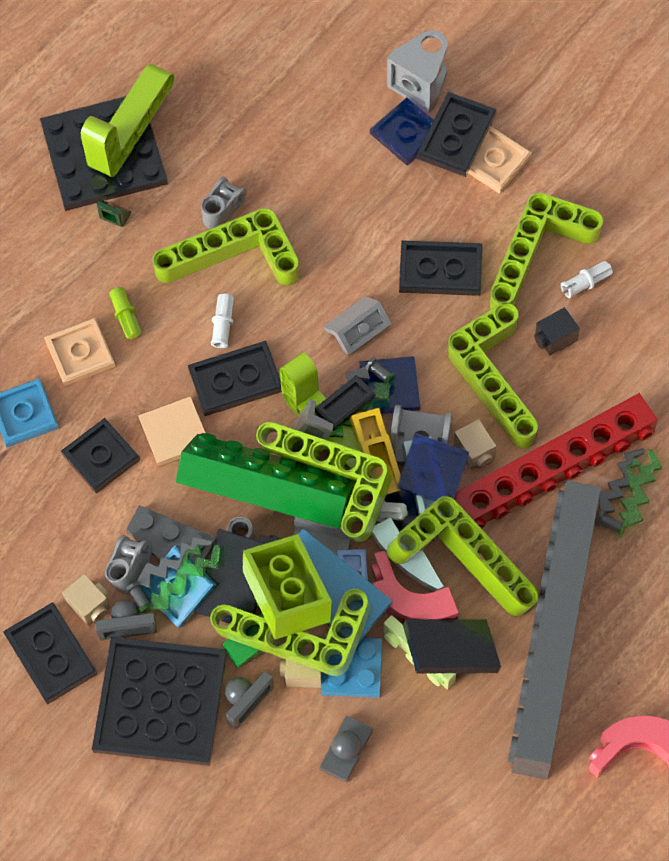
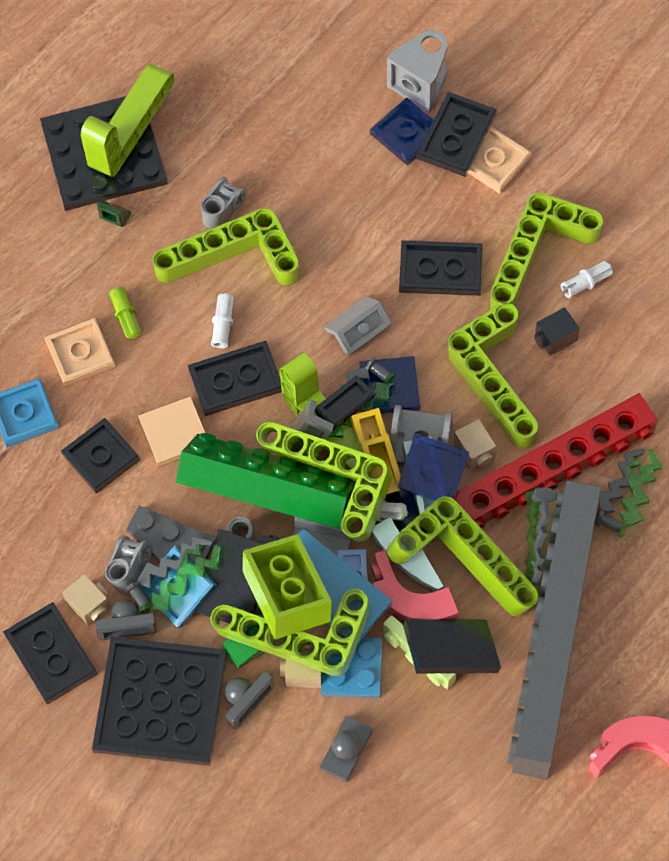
none -> piece [524,487,558,587]

